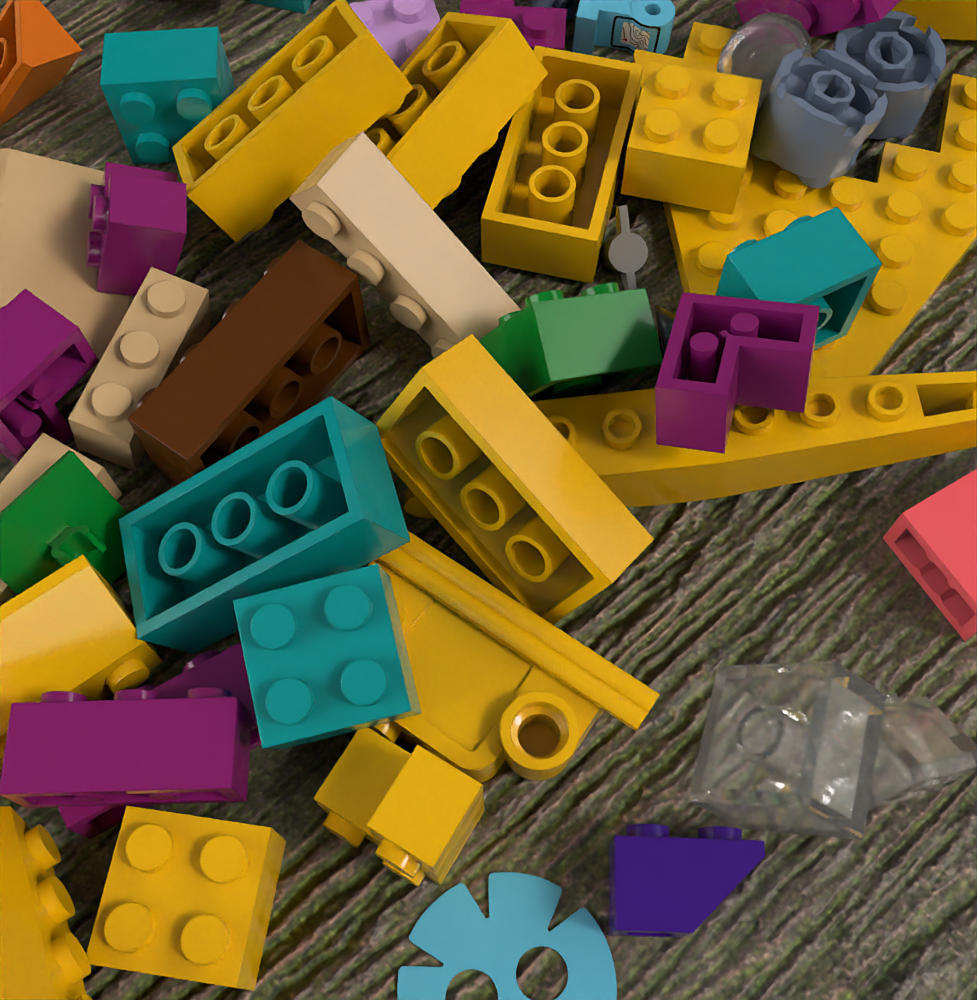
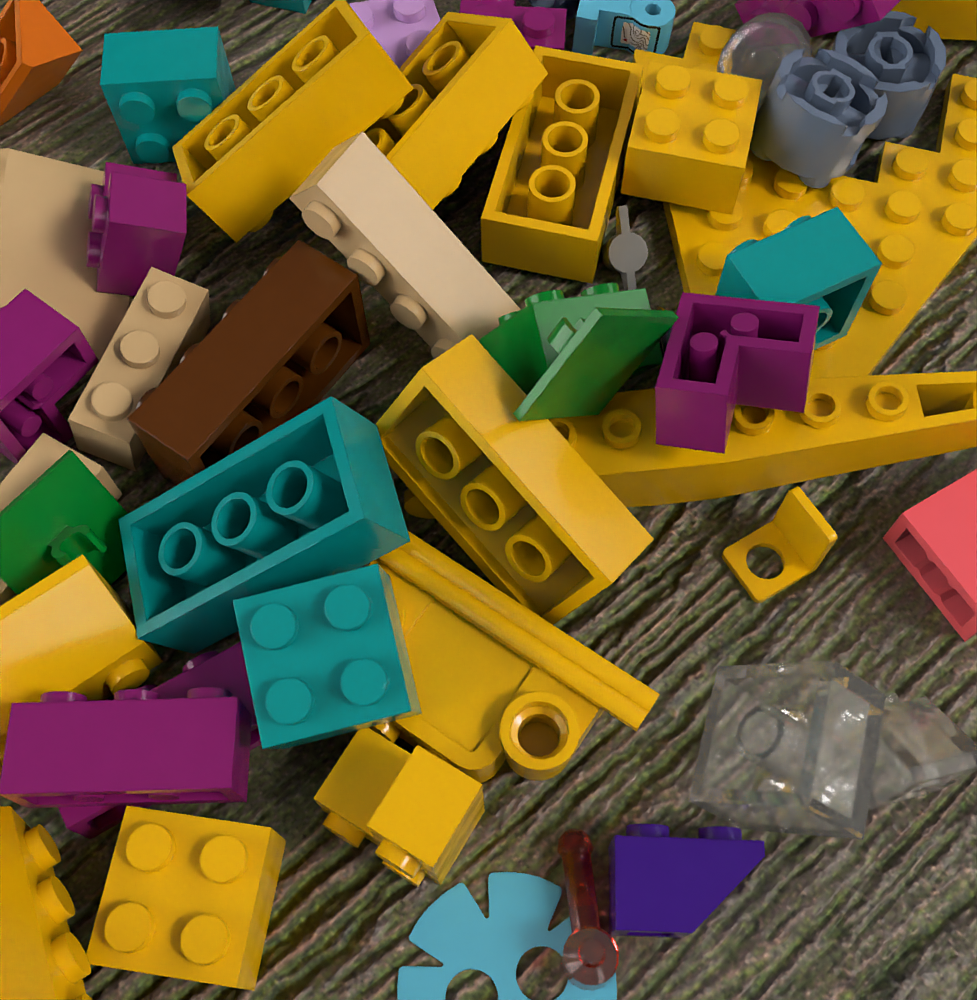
none -> green piece [513,307,679,421]
none -> clear red piece [557,828,619,991]
none -> yellow bracket [722,486,838,603]

